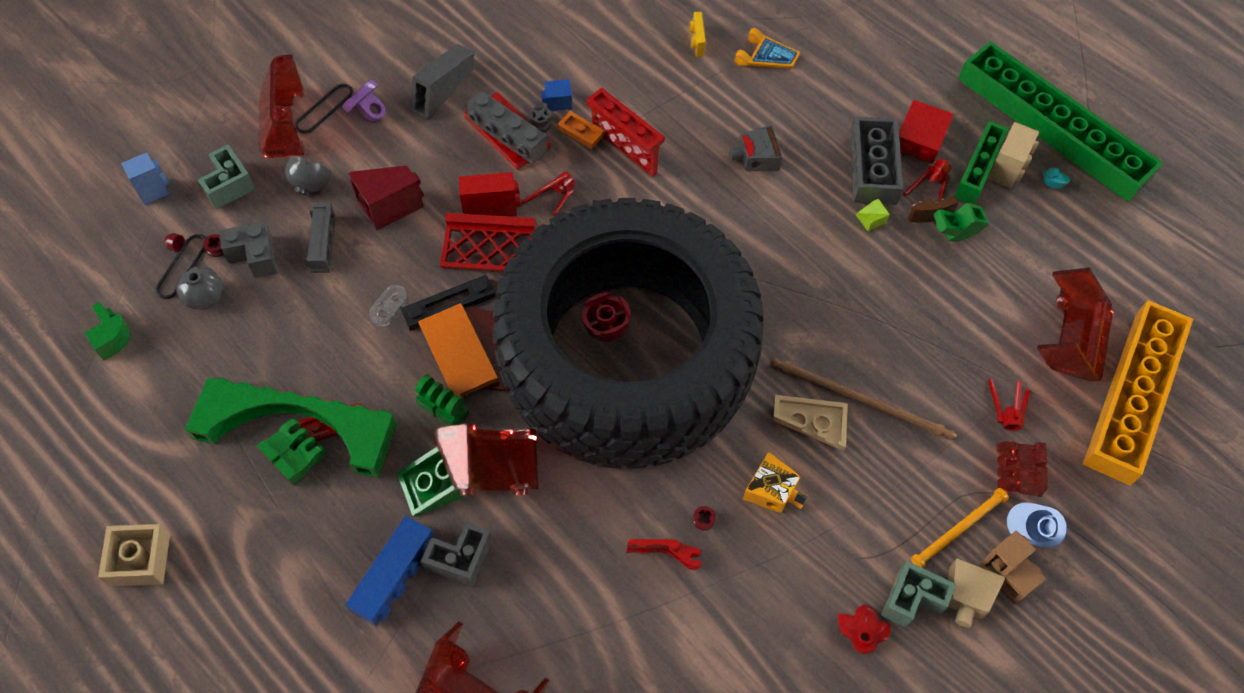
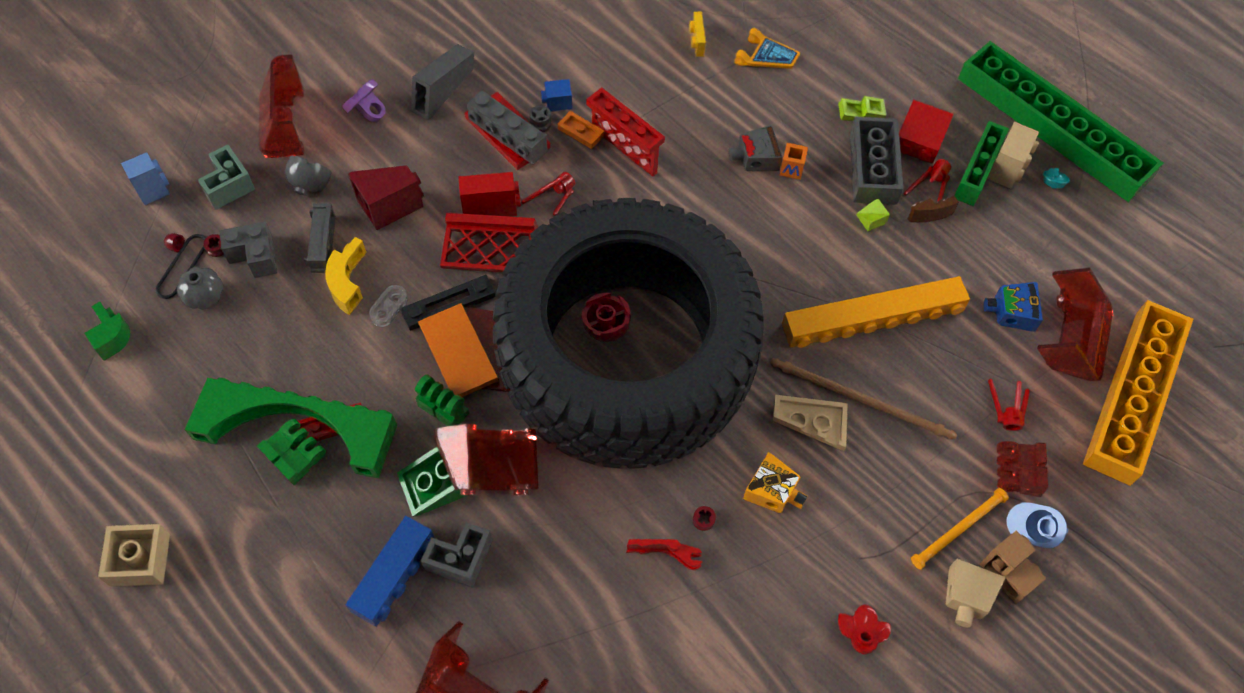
black piece [295,83,353,133] -> none
sand green brick [881,561,956,627] -> none
green brick [933,203,990,241] -> none
none -> yellow arch [325,237,367,315]
none -> orange brick [780,143,808,180]
none -> light orange brick [782,276,970,348]
none -> lime slope [838,96,886,121]
none -> blue torso [983,282,1043,332]

